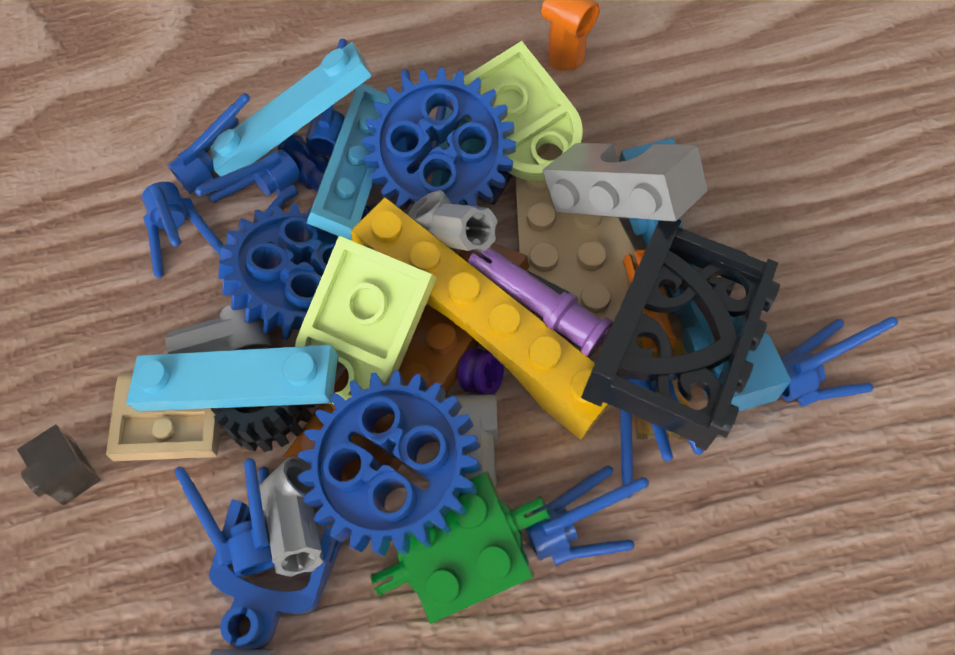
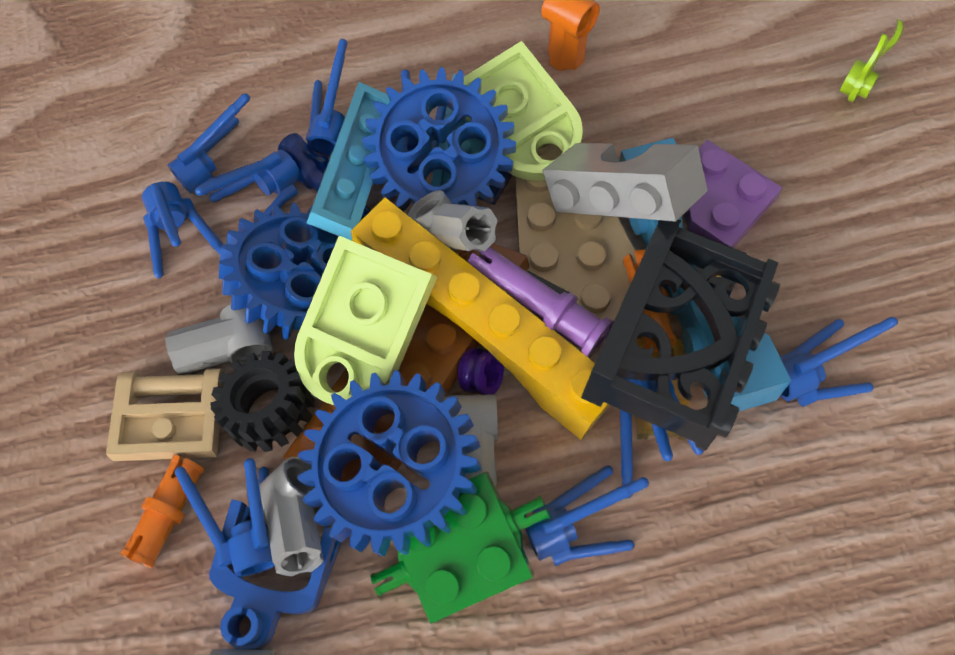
clear smoke plate [17,424,101,506] -> none
medium azure plate [126,345,338,411] -> none
medium azure plate [210,42,372,176] -> none
none -> orange pin [120,455,205,569]
none -> medium lavender plate [685,139,783,248]
none -> lime plate [839,19,904,103]

